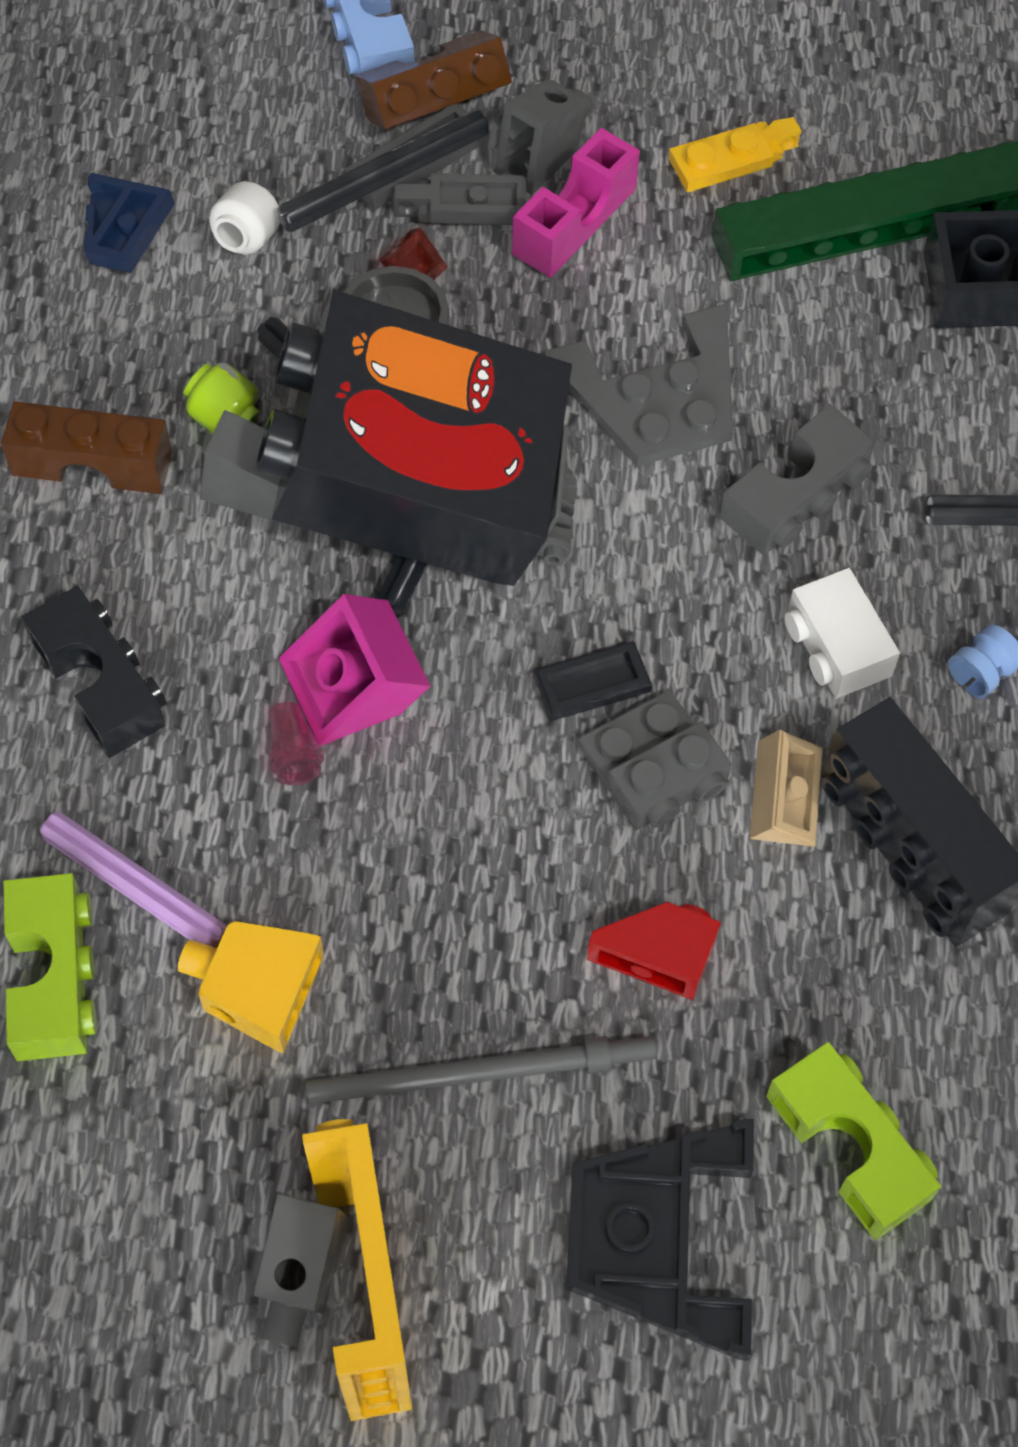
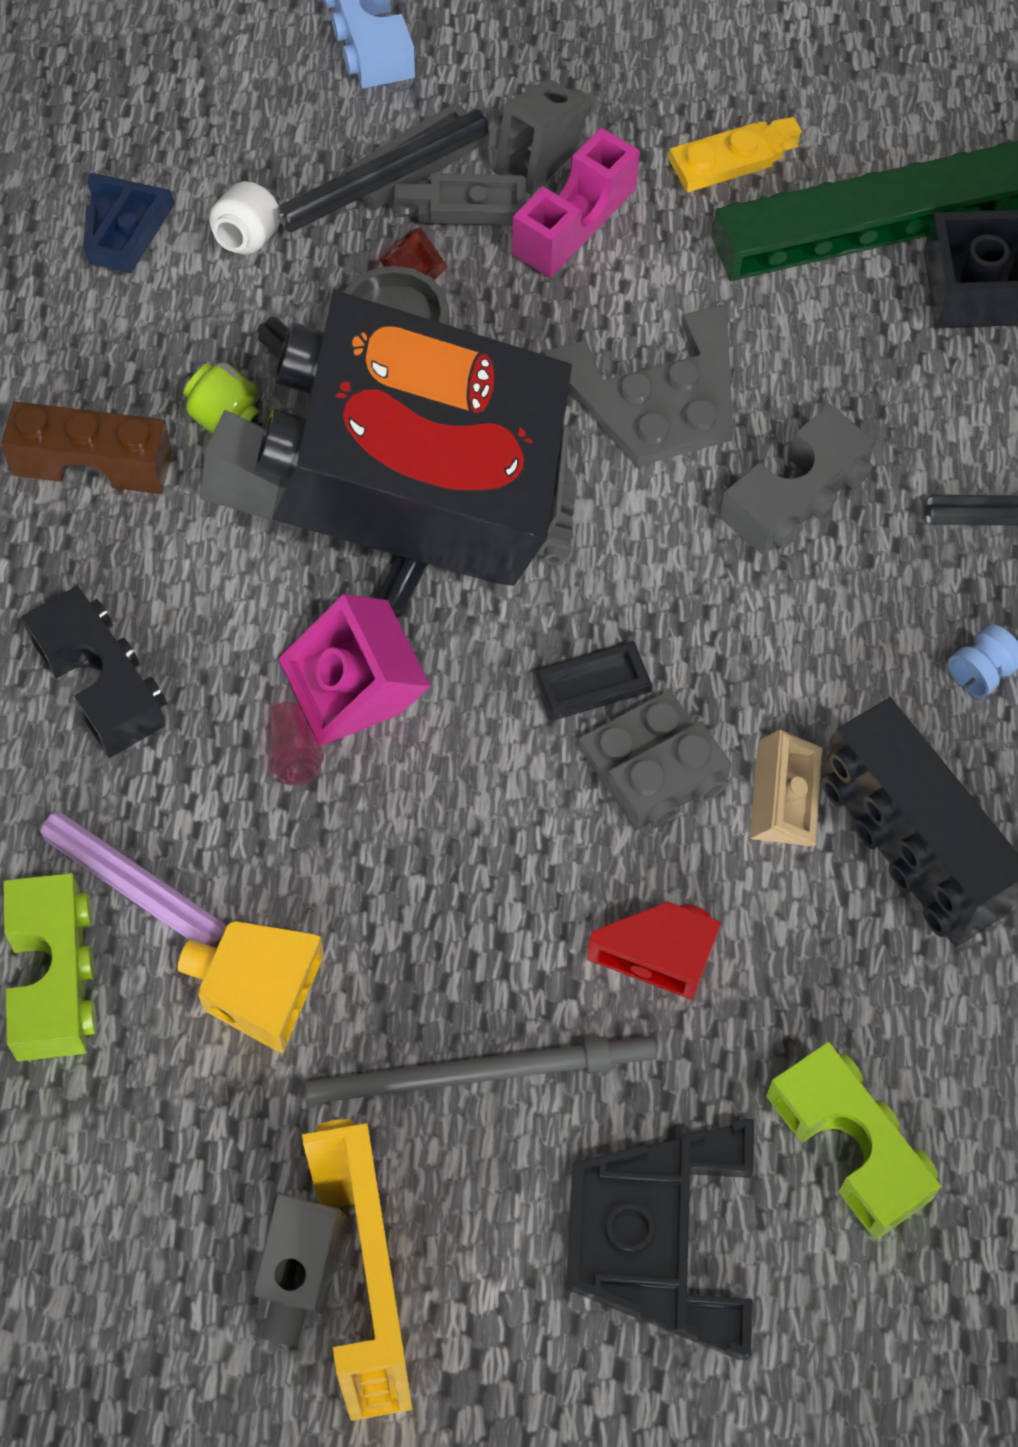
reddish brown arch [354,30,512,129] -> none
white brick [785,568,900,699] -> none

